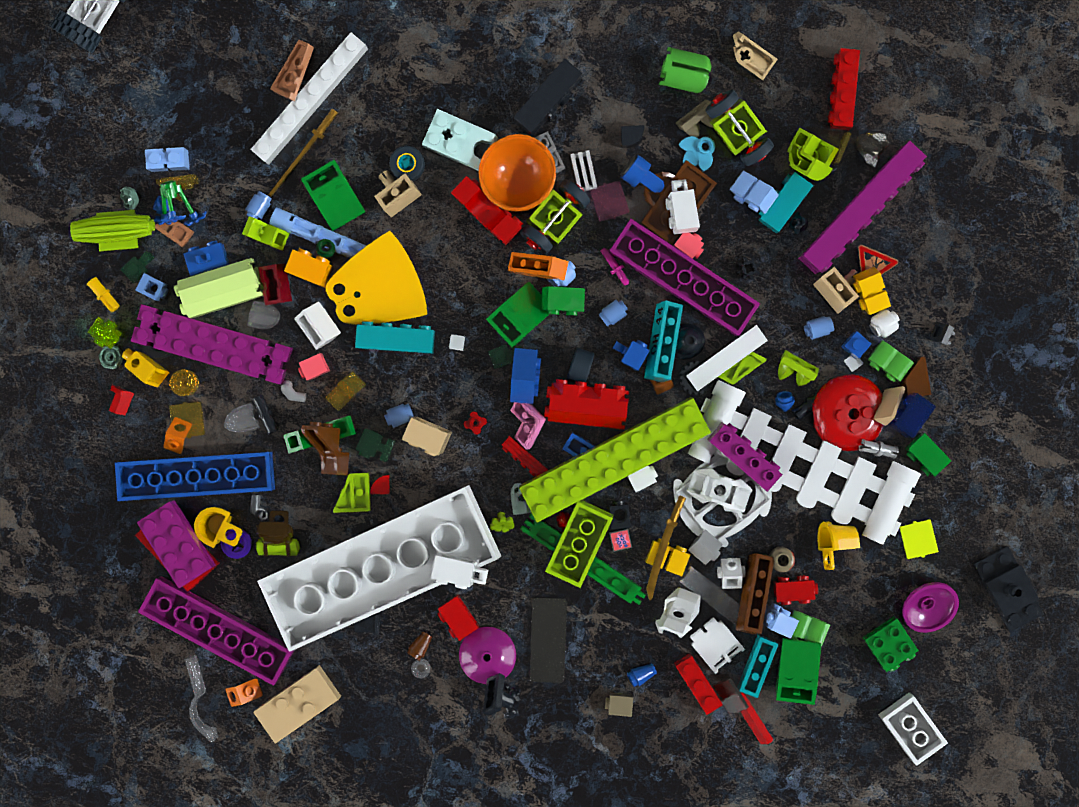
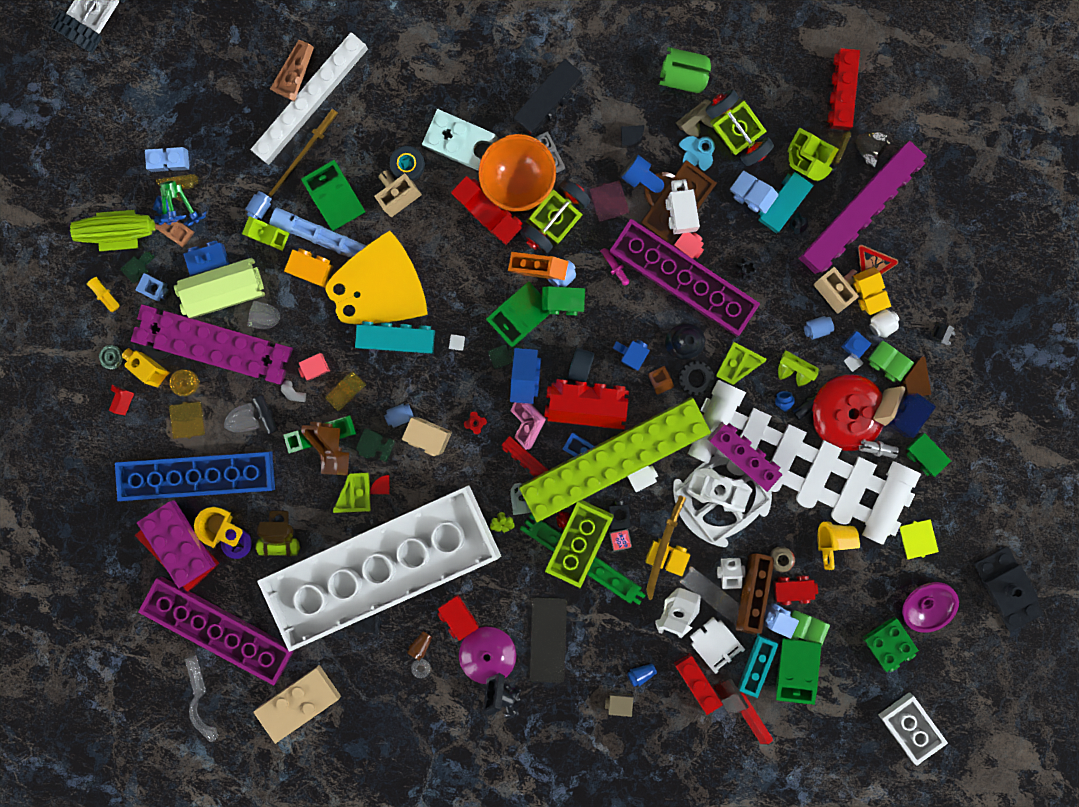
clear neon green brick [88,316,122,349] -> none
sand green plate [120,187,139,210] -> none
orange bracket [164,417,192,454] -> none
orange bracket [225,679,263,707] -> none
dark grey arm [250,494,268,521] -> none
dark red brick [258,263,292,305] -> none
white brick [294,302,341,350] -> none
dark green plate [316,239,335,258] -> none
white brick [431,553,488,589] -> none
white tile [570,150,597,191] -> none
medium blue brick [599,299,628,326] -> none
teal brick [644,301,683,382] -> none
white piece [686,325,768,391] -> none
light grey brick [688,529,723,565] -> none
tan piece [733,32,778,80] -> none

